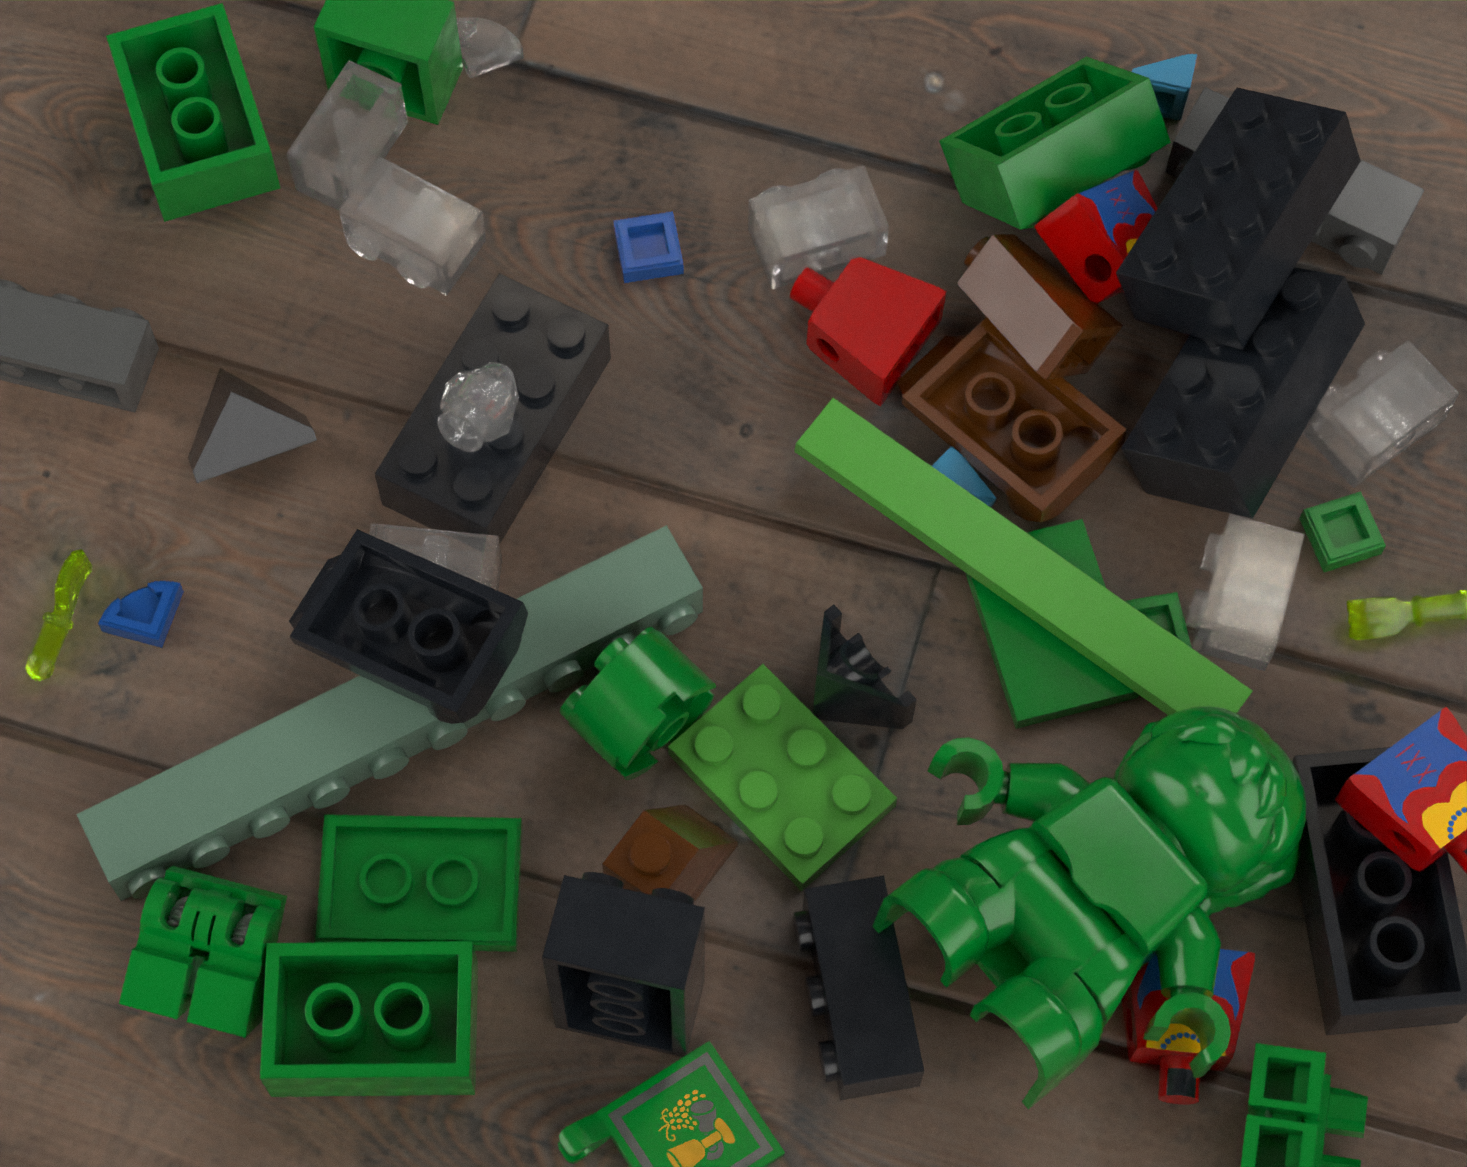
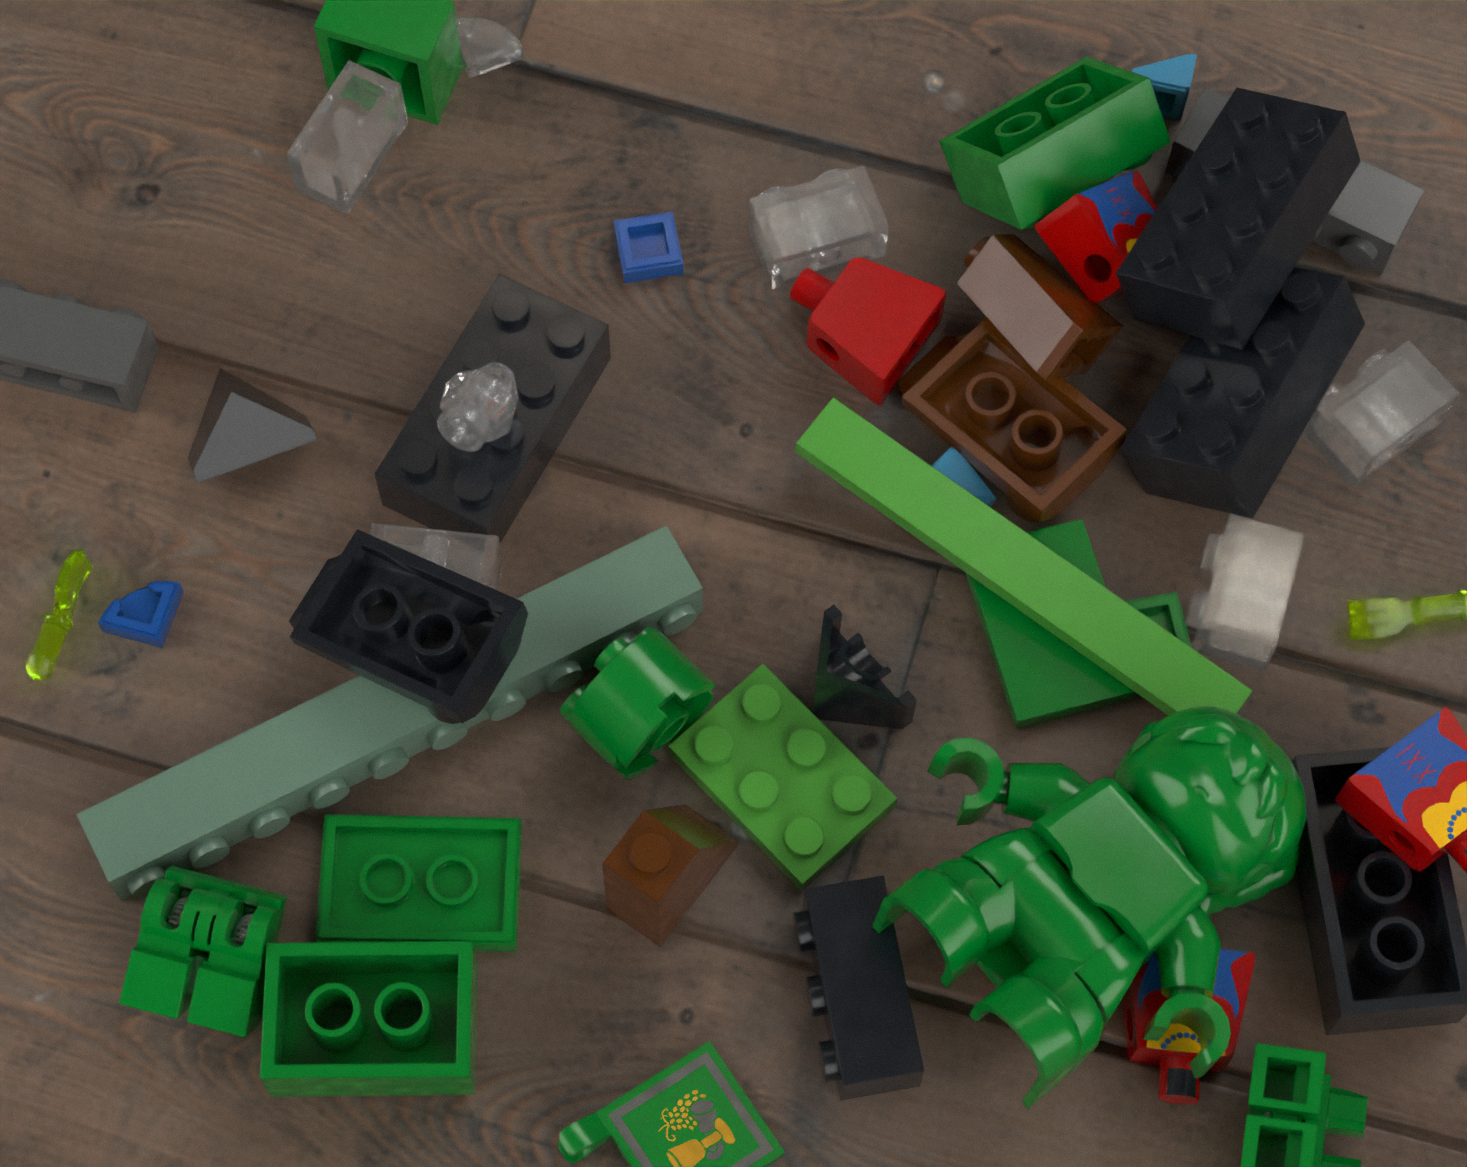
green brick [106,3,281,222] -> none
clear brick [339,156,486,295] -> none
black brick [542,872,705,1057] -> none
green tile [1299,491,1386,573] -> none

